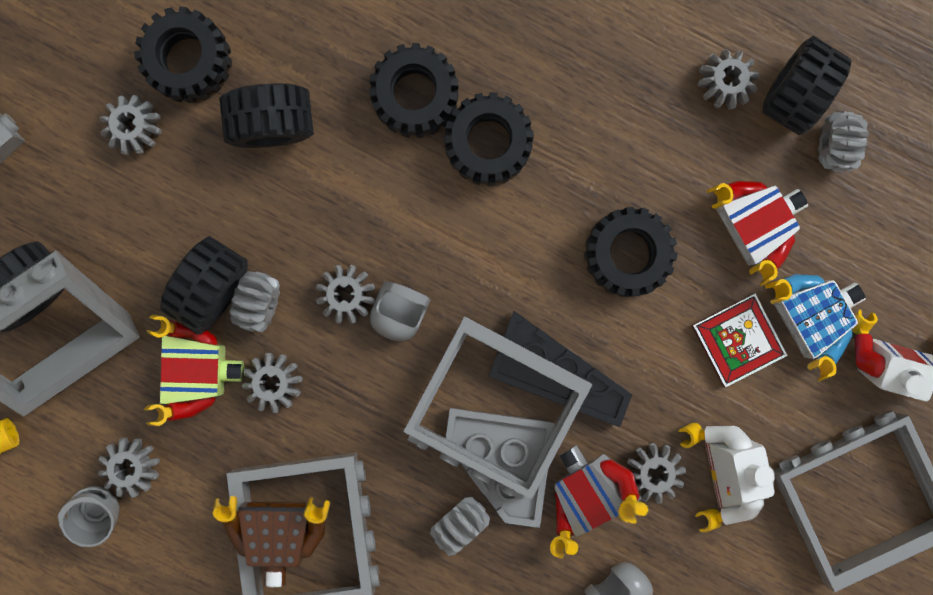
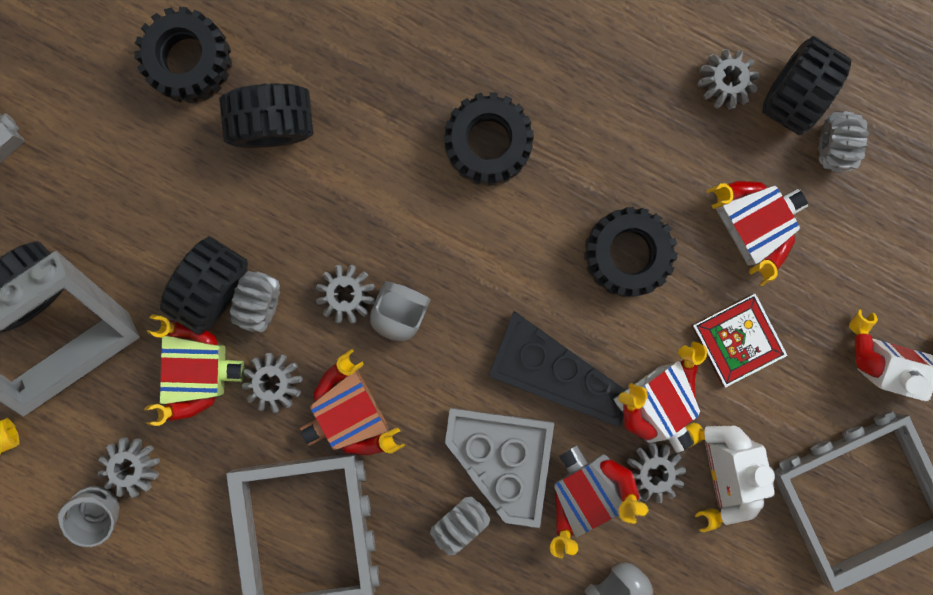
light grey gear [99,95,162,155] -> none
reddish brown torso [213,496,330,587] -> none
black tyre [369,43,459,138] -> none
light grey window [404,316,593,500] -> none
torso [765,274,866,382] -> none
none -> torso [300,349,405,455]
none -> torso [614,341,707,453]

